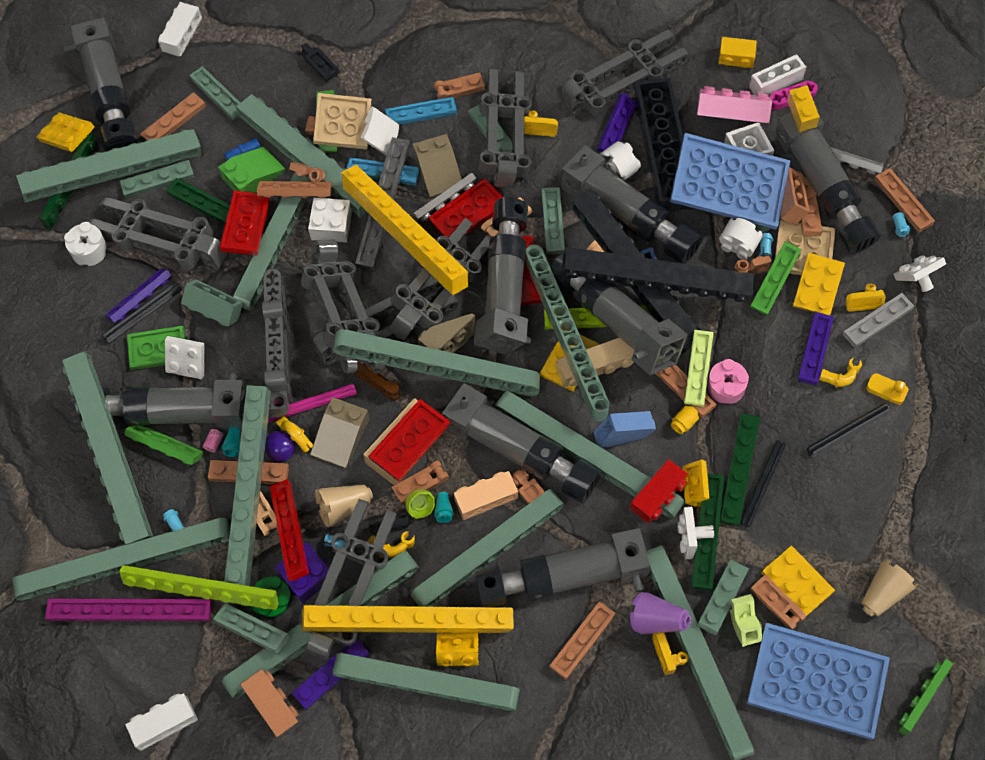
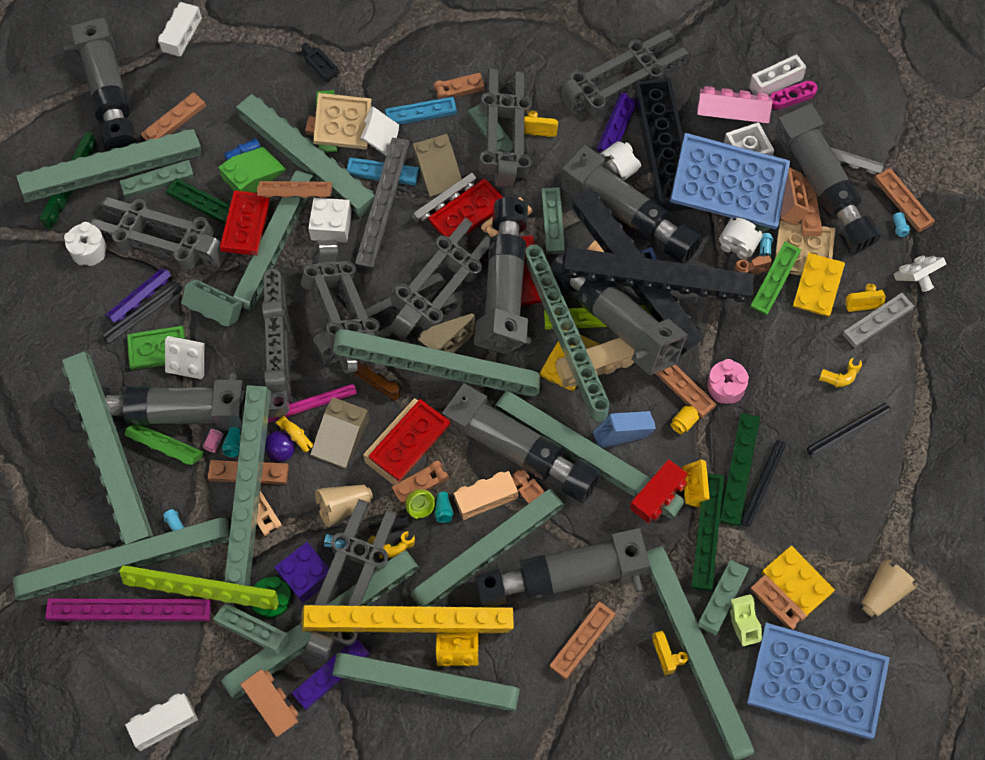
yellow plate [37,112,95,152] -> none
sand green tile [189,66,240,120] -> none
red plate [270,479,309,582] -> none
nougat plate [289,162,325,183] -> none
yellow brick [341,165,468,295] -> none
medium lavender cone [630,592,691,634] -> none
white plate [677,507,714,559] -> none
yellowish green tile [684,330,714,407] -> none
yellow brick [718,37,757,68] -> none
yellow brick [787,85,820,132] -> none
dark purple plate [798,312,834,386] -> none
yellow piece [866,374,909,405] -> none
bright green plate [898,659,953,736] -> none

